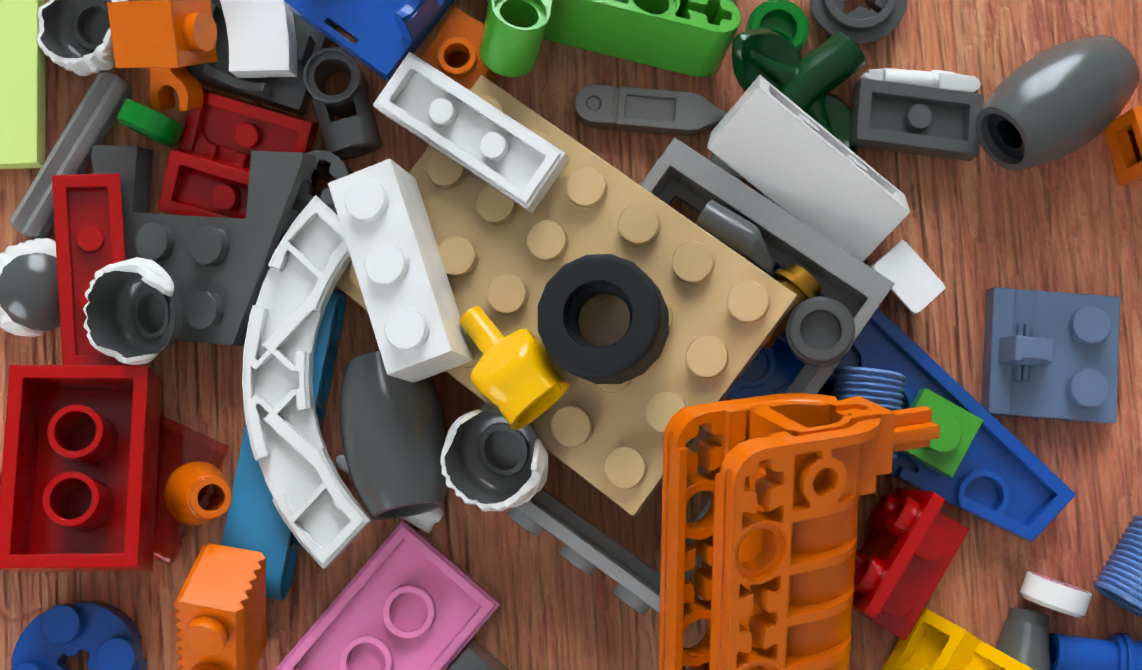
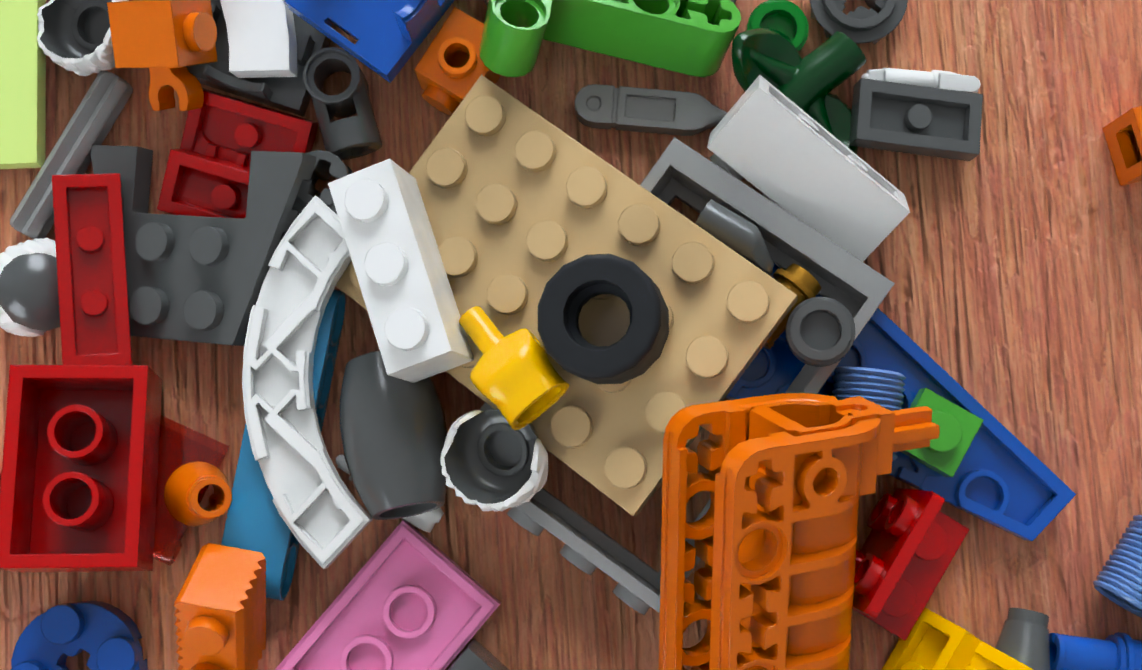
dark grey hair [83,257,184,365] -> none
green tile [116,98,185,148] -> none
white tile [373,51,570,214] -> none
white slope [870,239,946,316] -> none
dark grey piece [976,35,1139,171] -> none
sand blue hinge [981,287,1120,424] -> none
white tile [1020,571,1093,618] -> none

